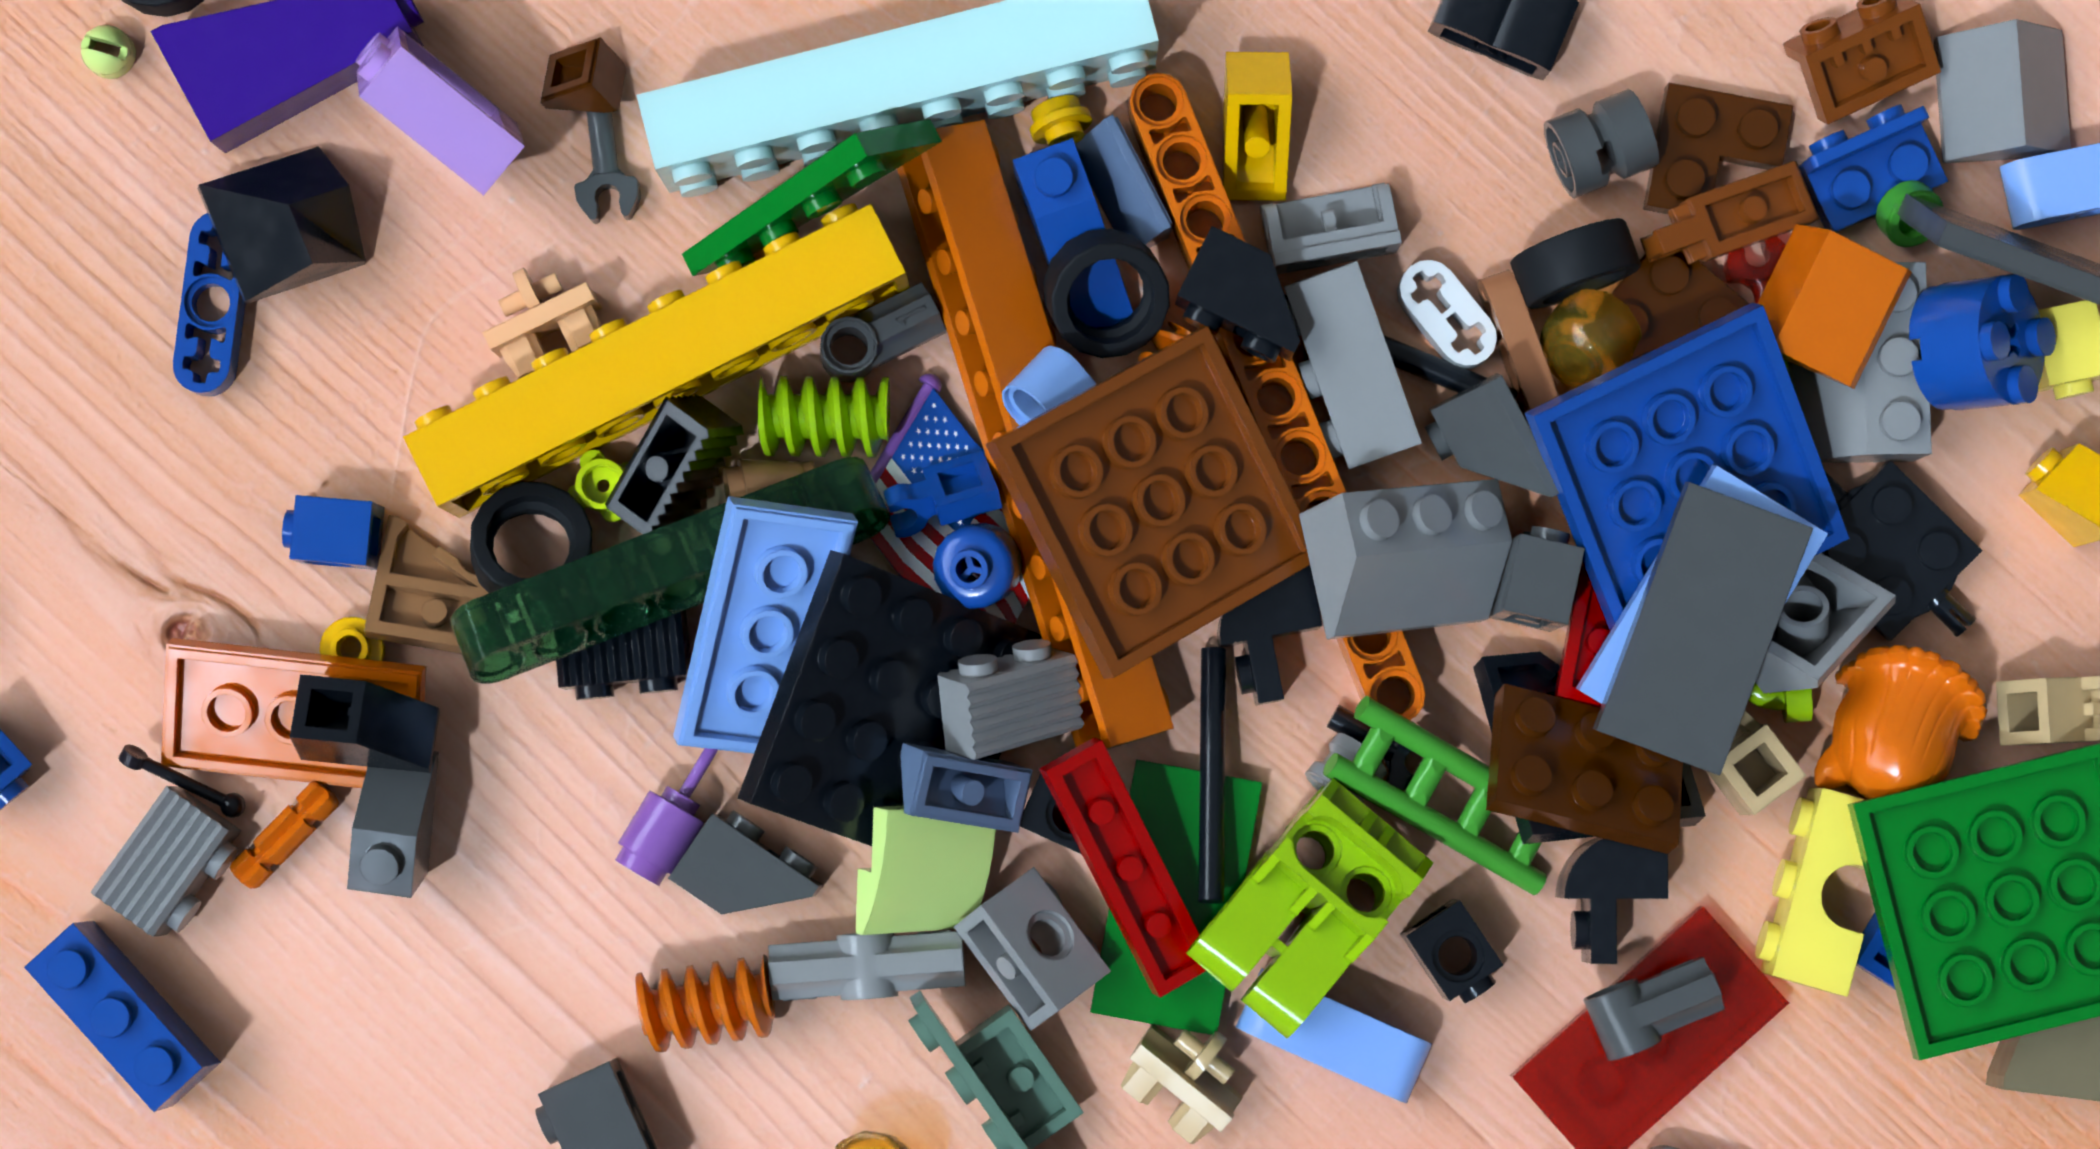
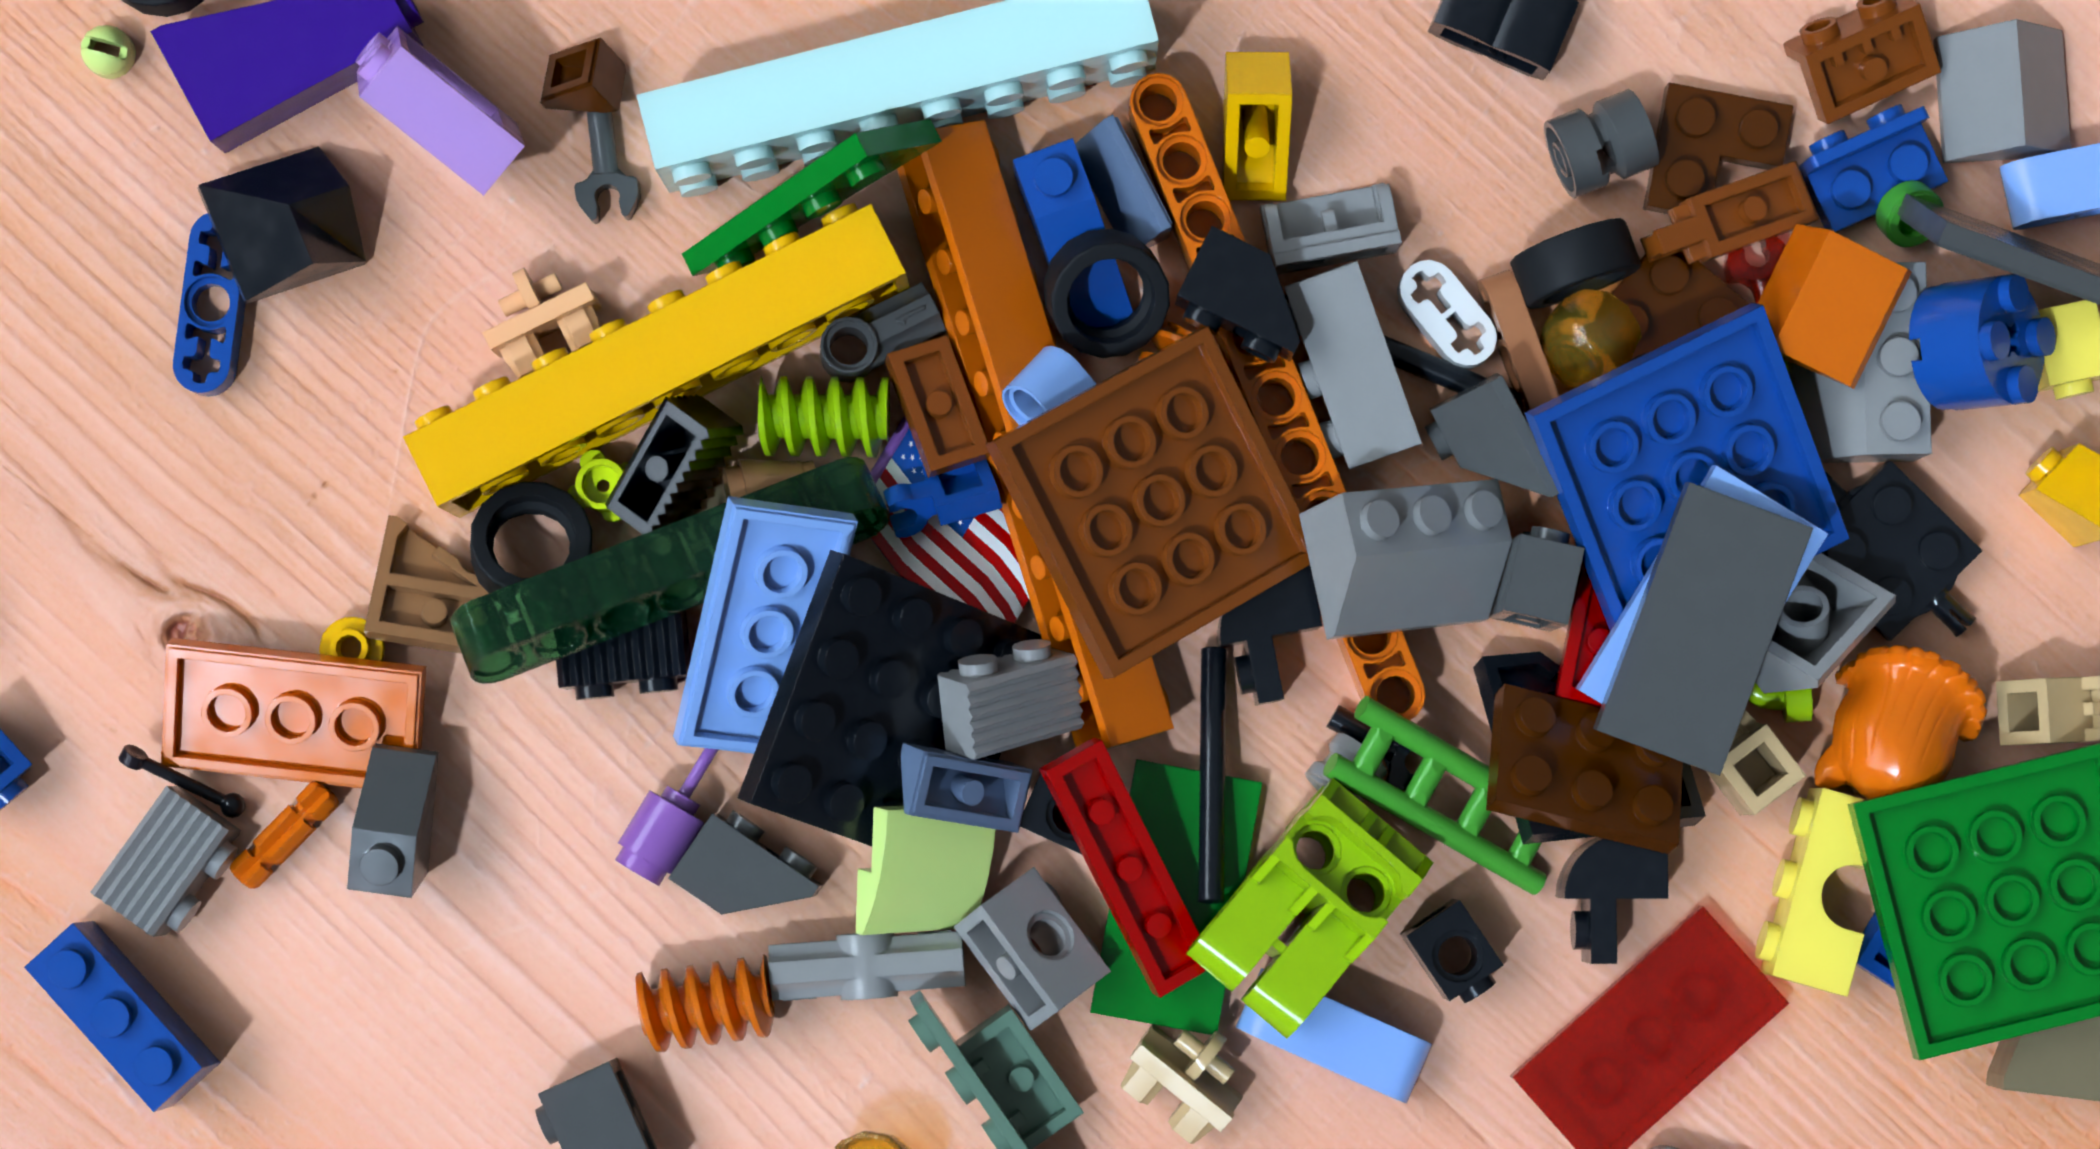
blue brick [282,495,385,570] -> none
black slope [290,674,440,773] -> none
blue head [933,523,1022,609] -> none
yellow plate [1030,95,1093,147] -> none
dark grey piece [1583,957,1725,1061] -> none
none -> dark orange plate [885,335,990,478]

